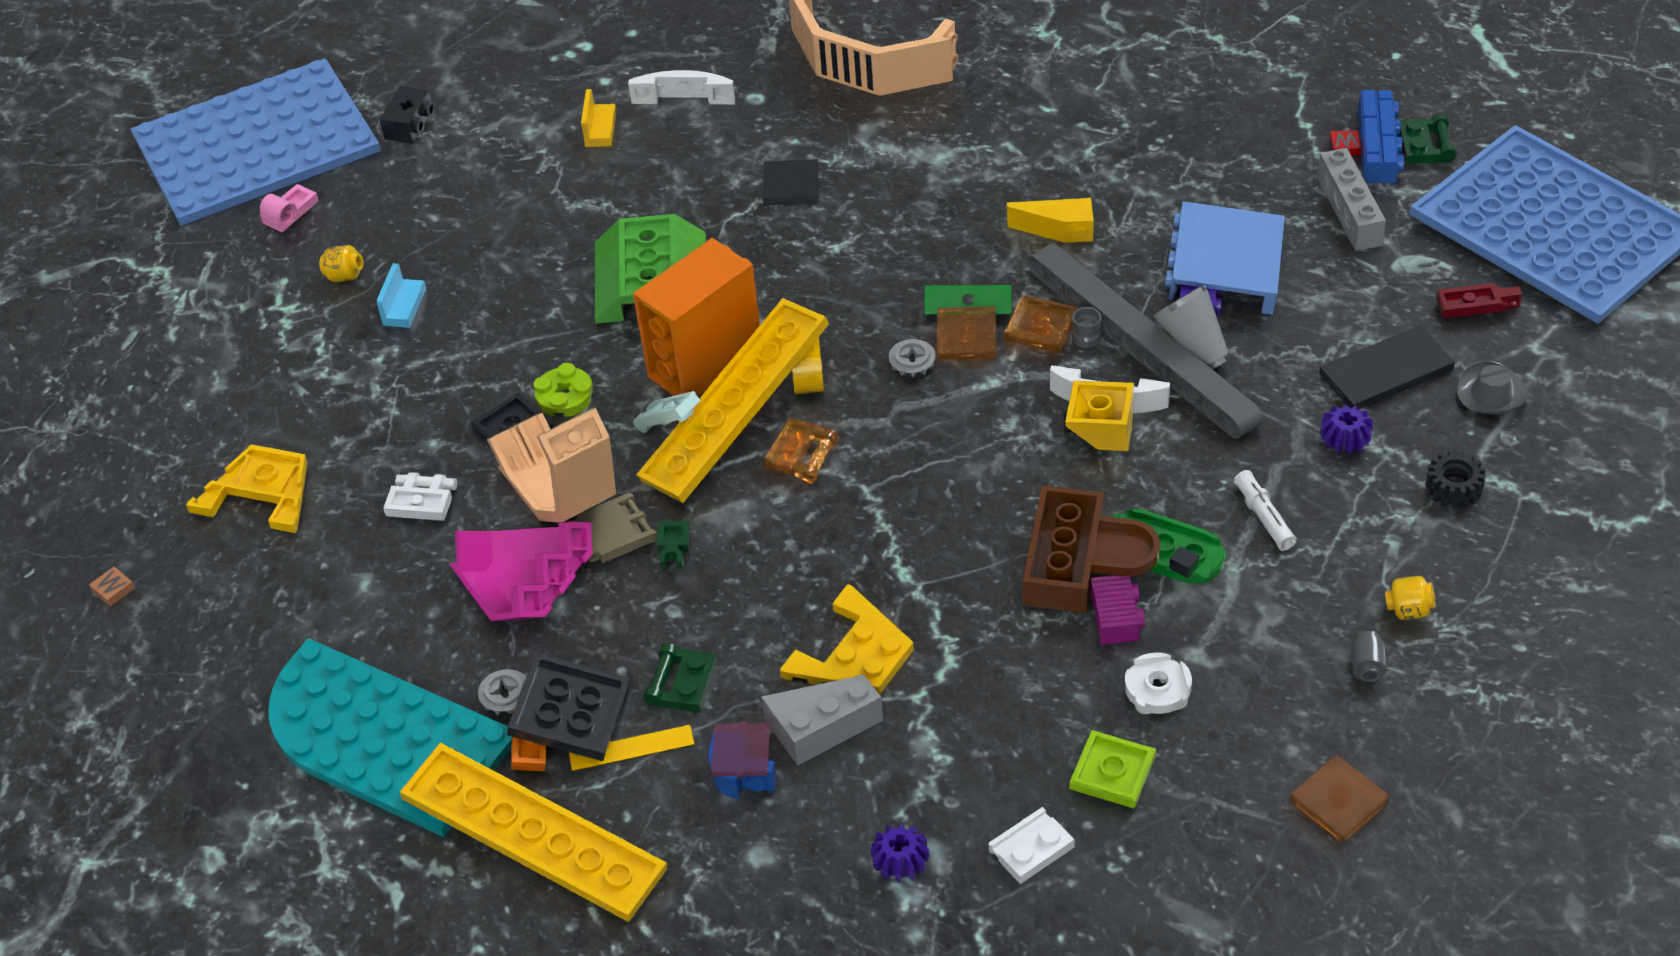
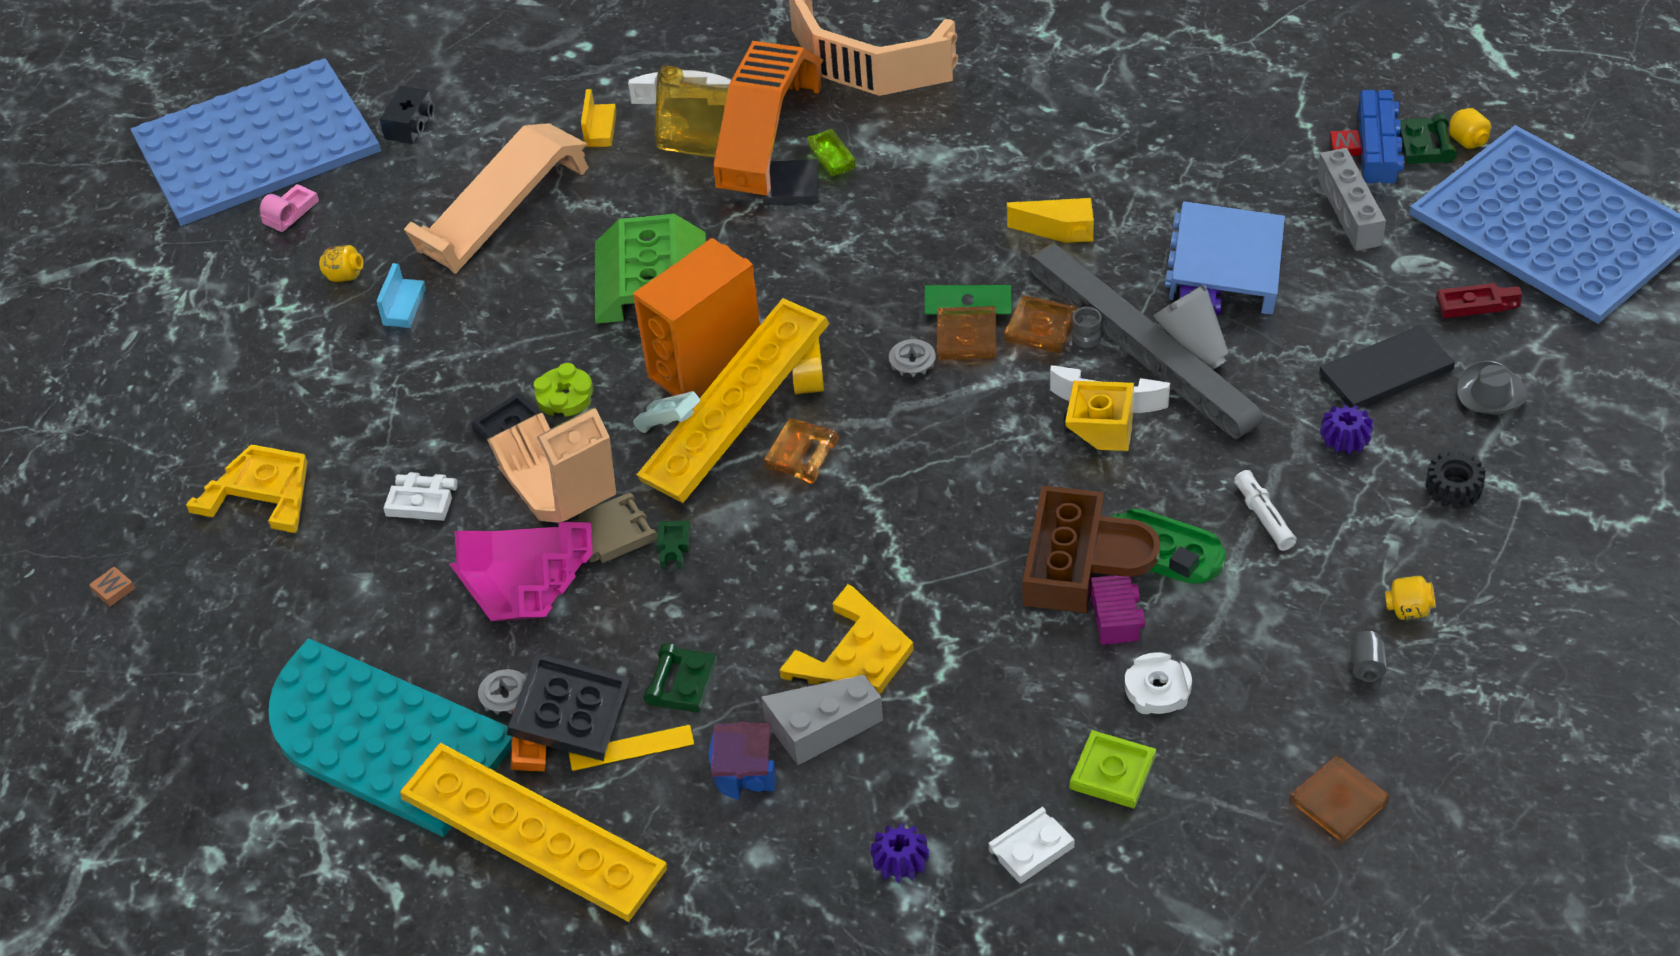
none -> light nougat panel [404,123,589,274]
none -> clear yellow windscreen [654,65,728,157]
none -> orange panel [713,41,823,196]
none -> clear neon green plate [808,129,856,177]
none -> yellow head [1449,108,1491,149]

